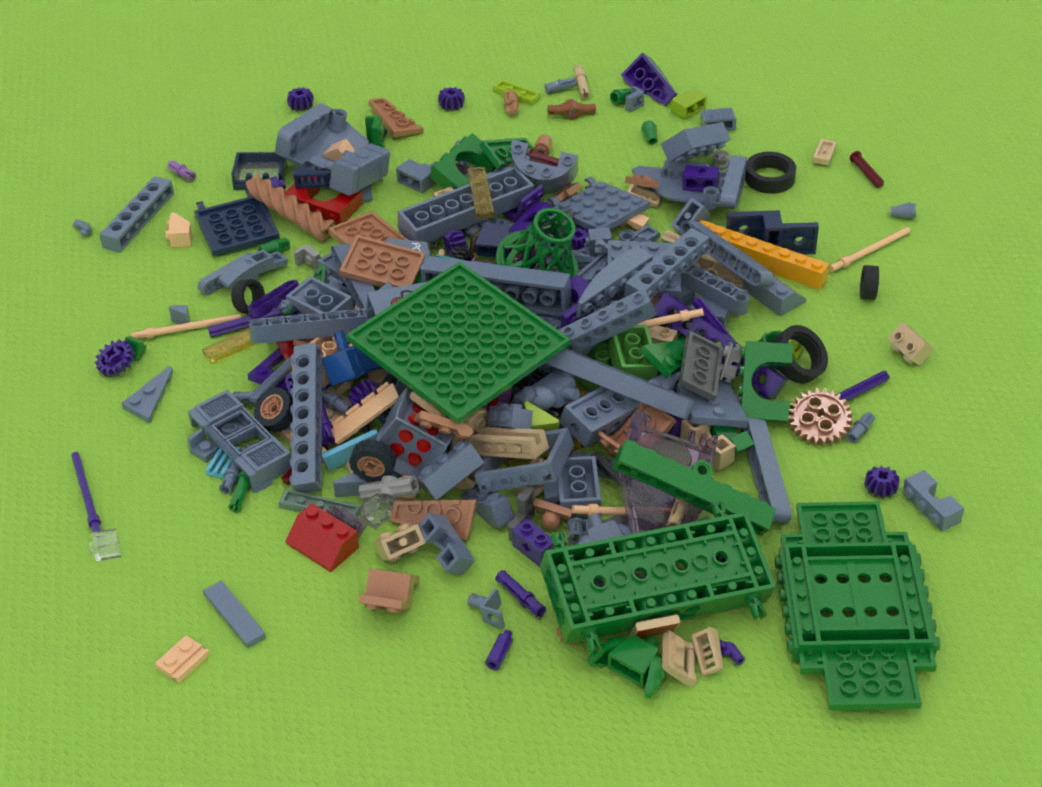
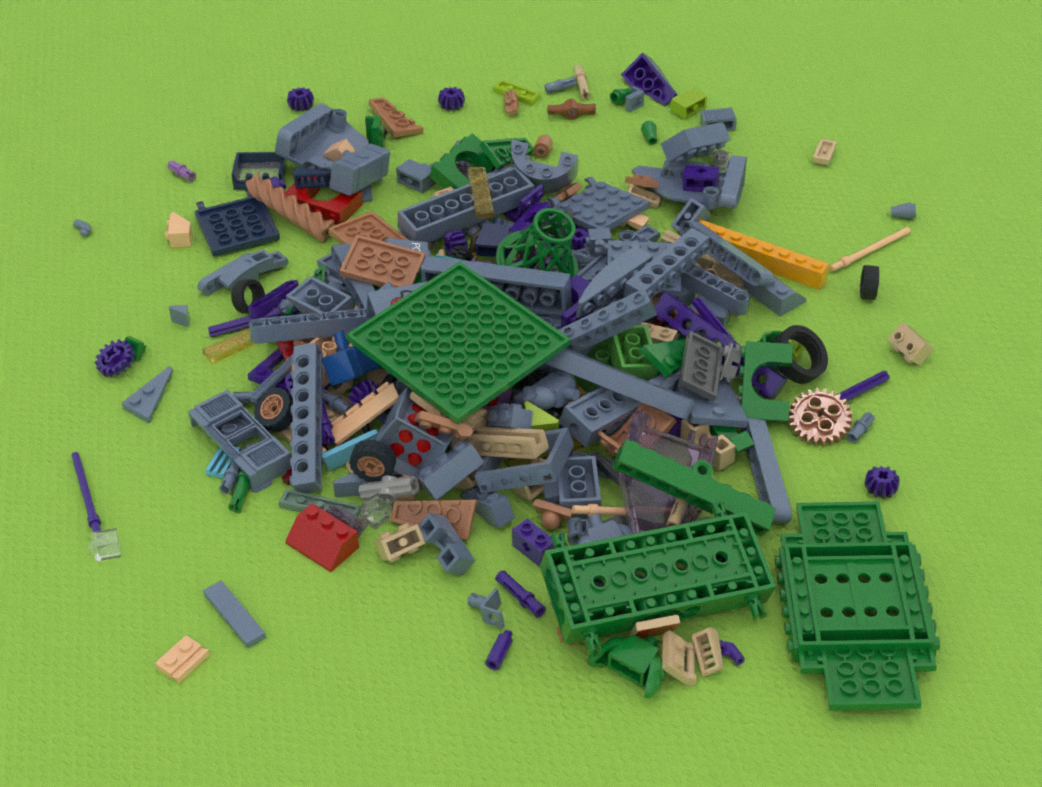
sand blue brick [100,176,174,253] -> none
light nougat bar [131,314,241,339] -> none
sand blue bracket [187,429,220,463] -> none
green hinge [257,238,290,254] -> none
light grey bracket [294,244,321,270] -> none
nougat bracket [359,568,420,613] -> none
dark grey plate [507,485,535,541] -> none
dark red axle [527,149,559,167] -> none
light nougat bar [637,308,704,327] -> none
dark blue bracket [726,210,819,255] -> none
black tyre [745,152,796,194] -> none
dark red axle [849,151,884,188] -> none
sand blue arch [903,470,964,532] -> none

